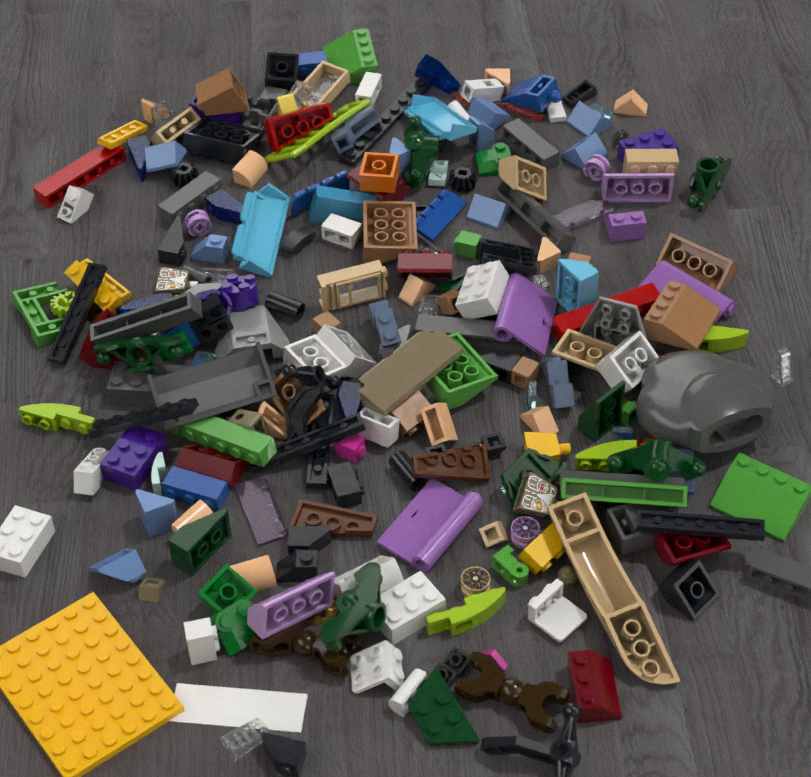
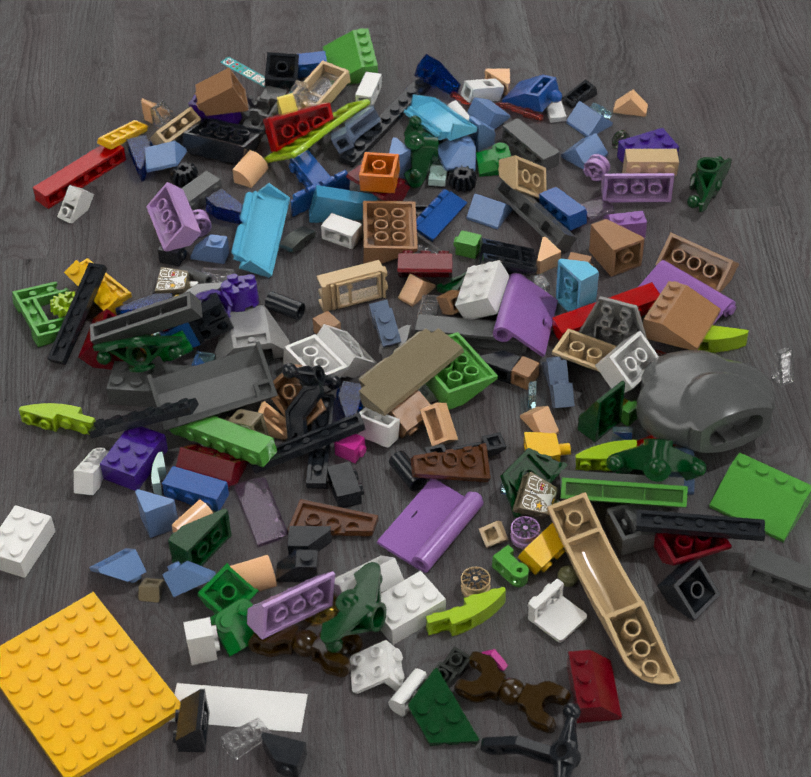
none -> lavender slope [146,182,201,251]
none -> medium blue slope [162,561,216,597]
none -> black slope [173,689,210,752]
none -> teal sticker [220,57,293,95]
none -> blue brick [289,150,330,189]
none -> medium blue slope [438,136,476,172]
none -> blue brick [539,187,587,231]
none -> medium nougat slope [589,219,644,277]

